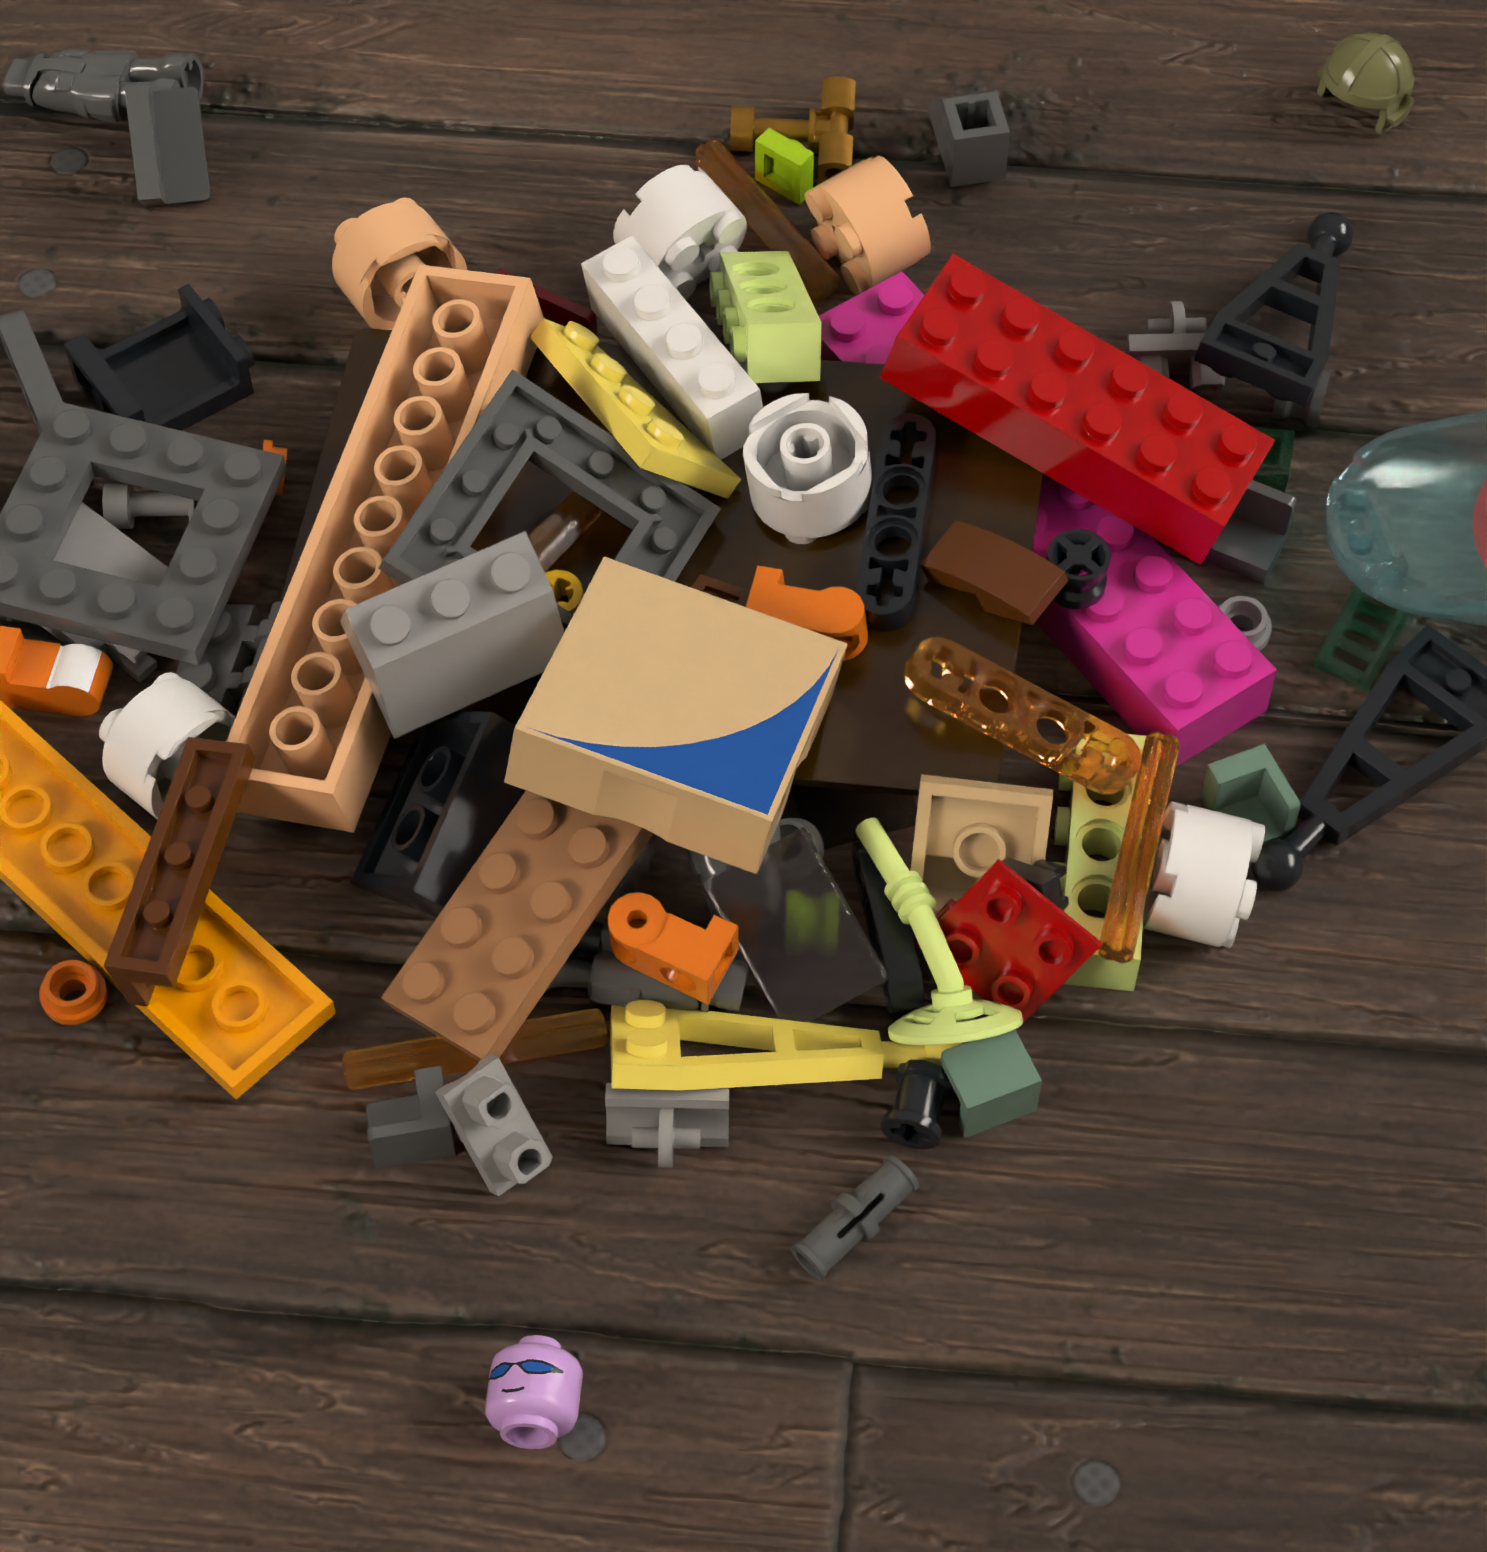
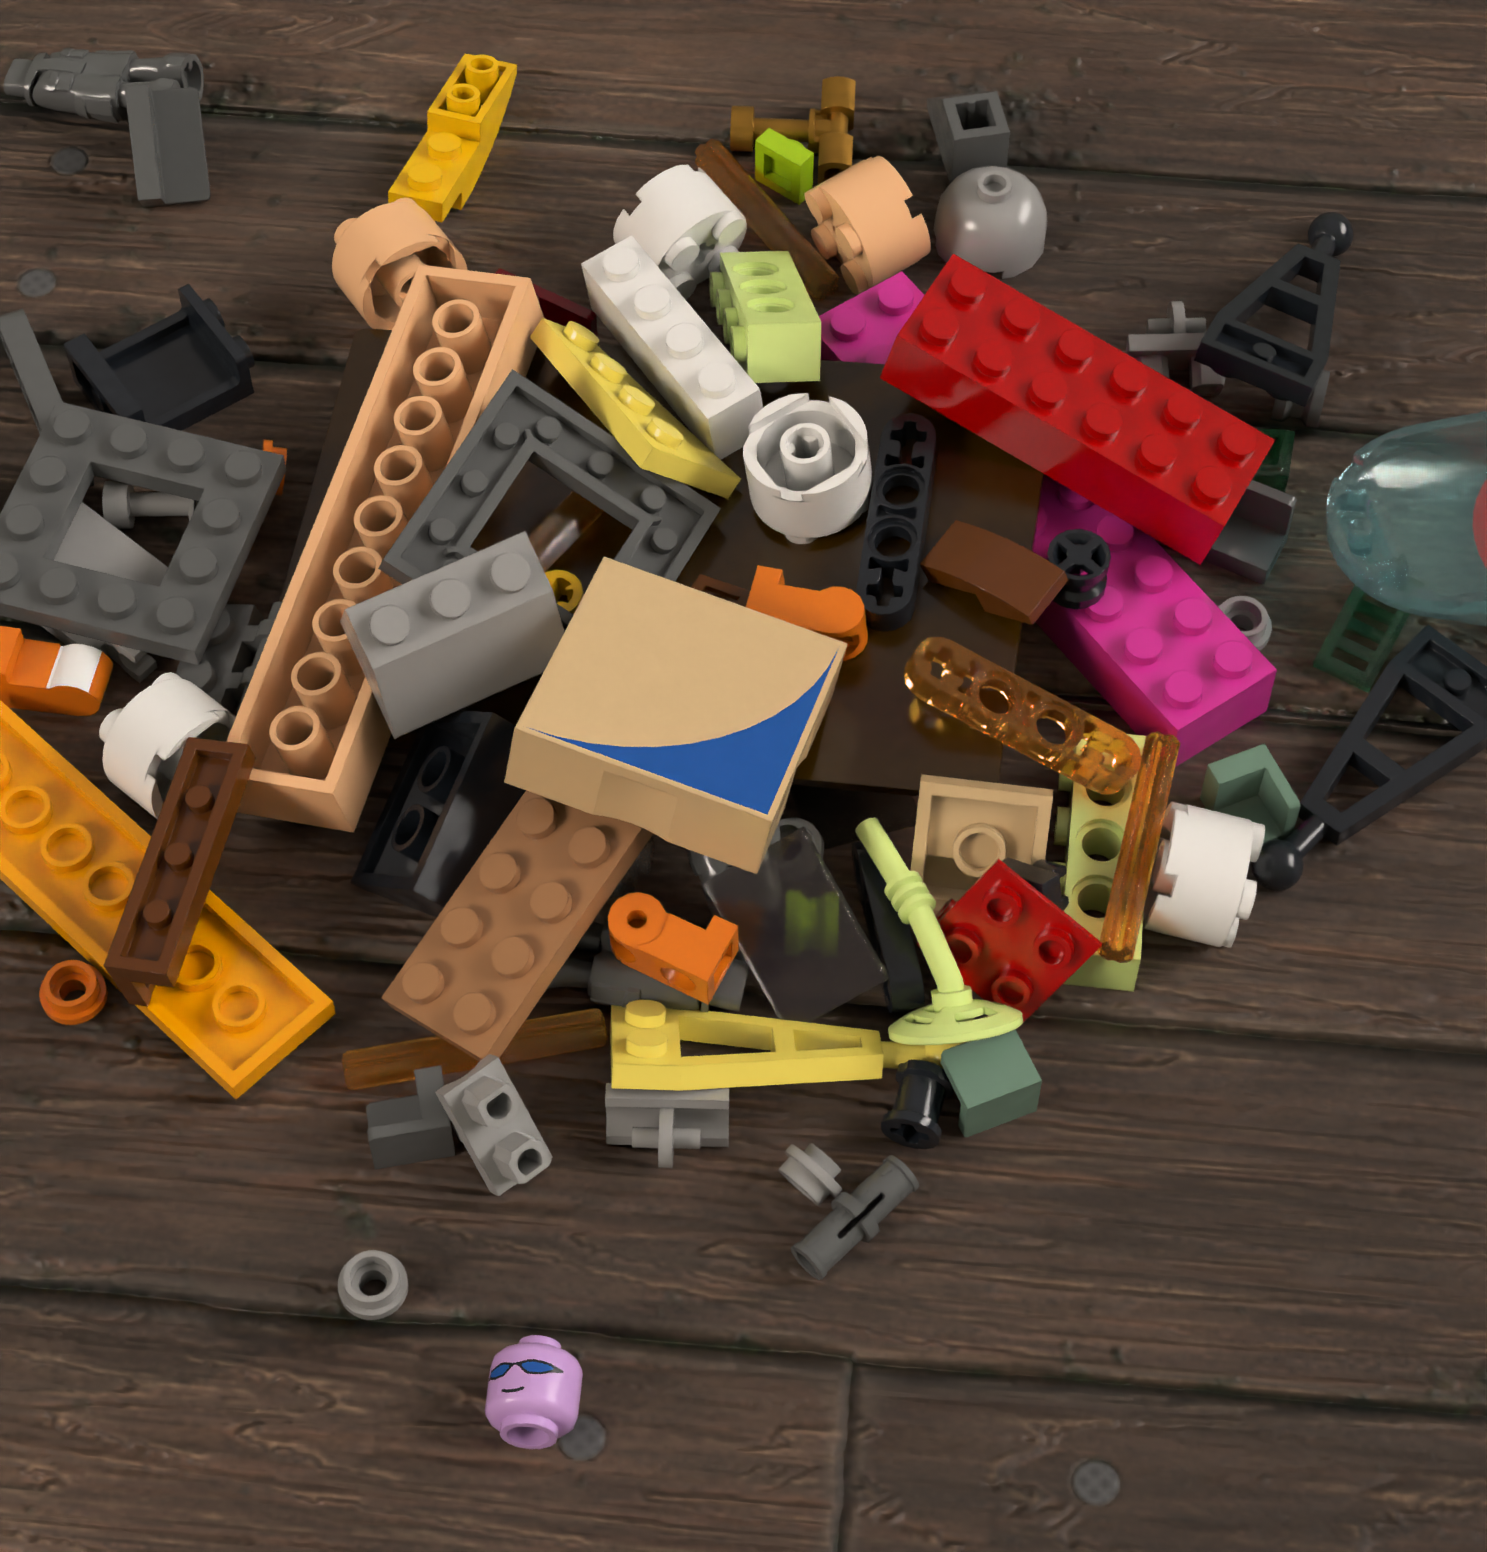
olive cap [1316,32,1415,135] -> none
none -> light grey plate [338,1250,408,1320]
none -> yellow slope [388,53,517,223]
none -> light grey plate [778,1143,843,1206]
none -> light grey cylinder [934,165,1048,279]

